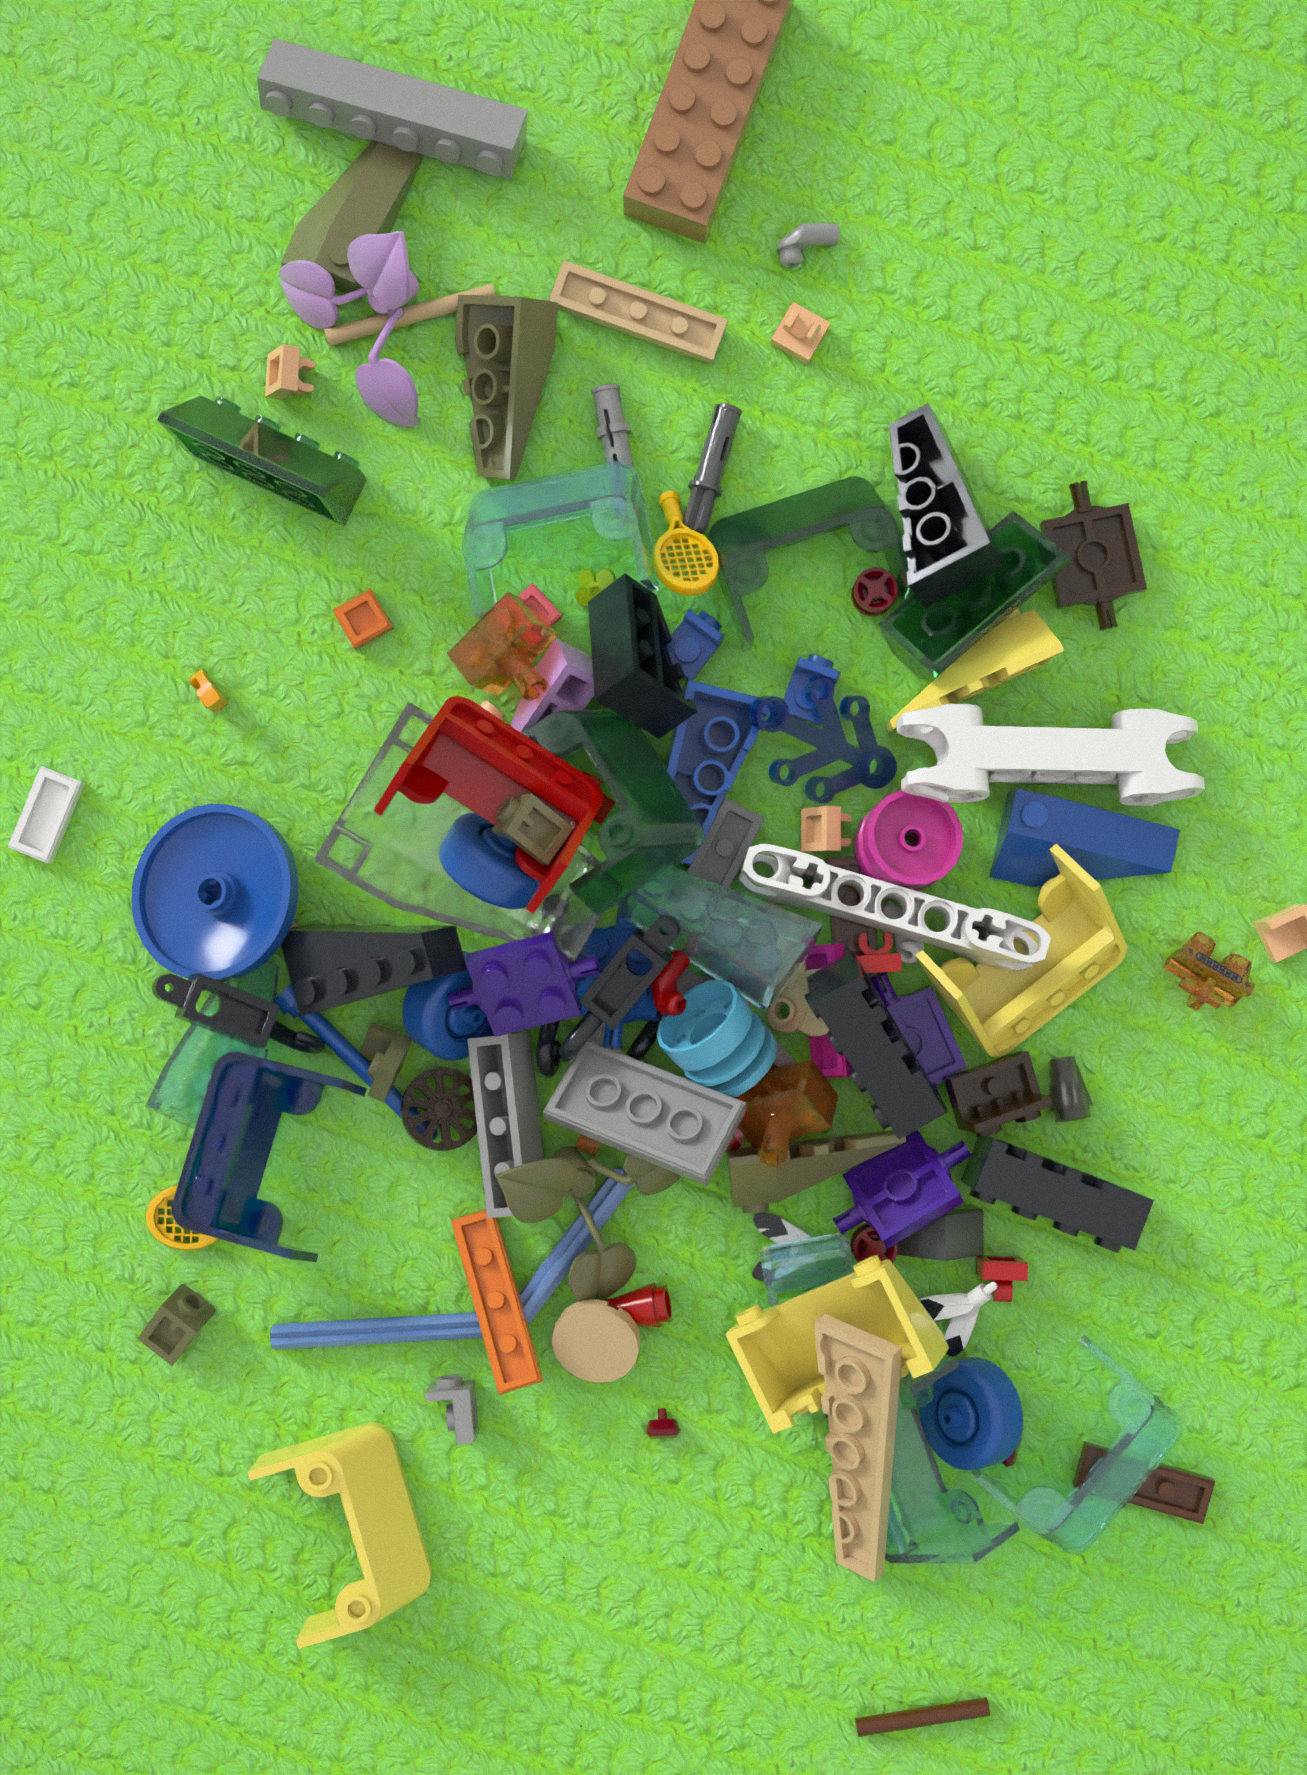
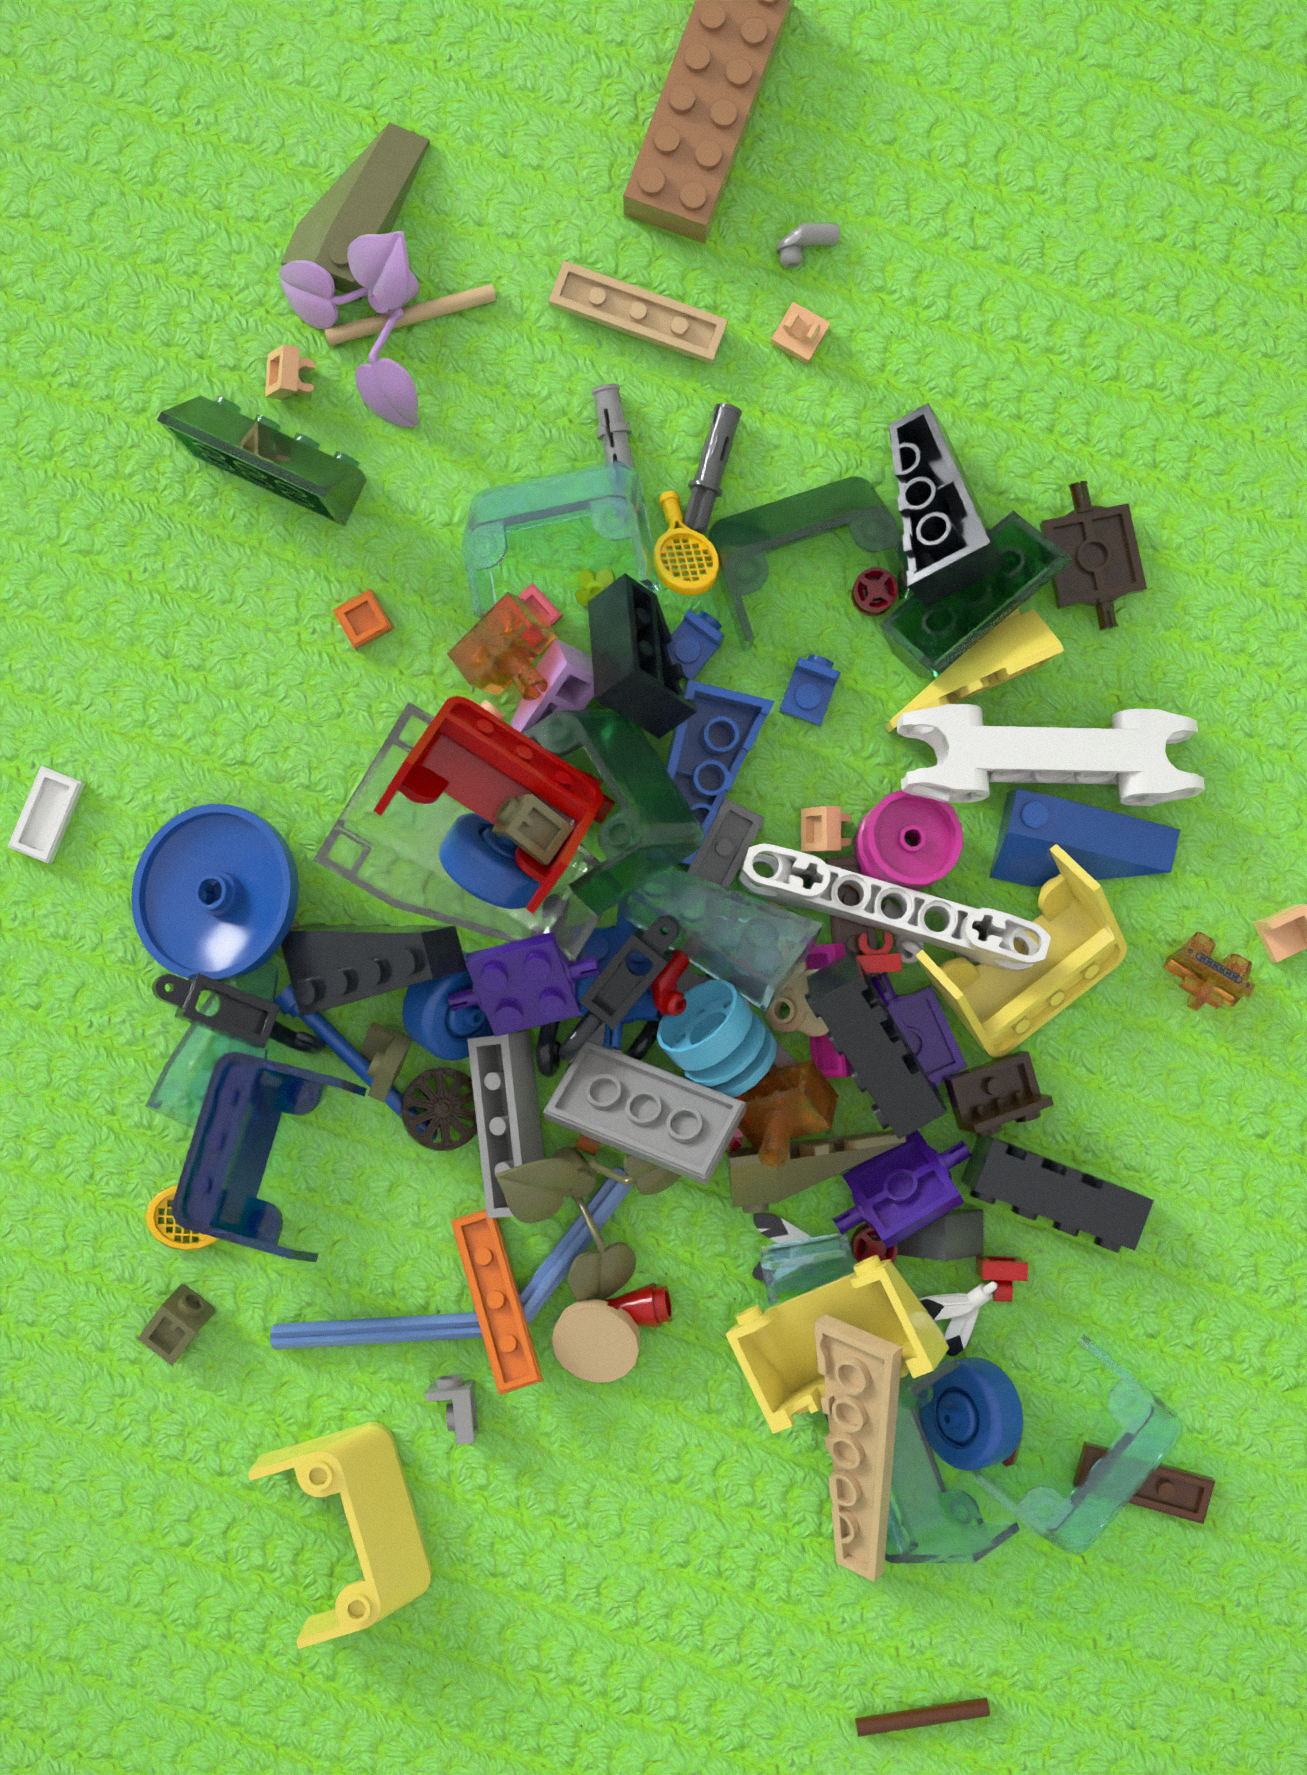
light orange tile [189,669,230,713] -> none
light grey brick [257,38,528,180] -> none
olive wedge [455,295,558,480] -> none
dark red rock [645,1408,681,1439] -> none
plant [749,677,897,803] -> none
clear smoke cone [1049,1056,1093,1123] -> none

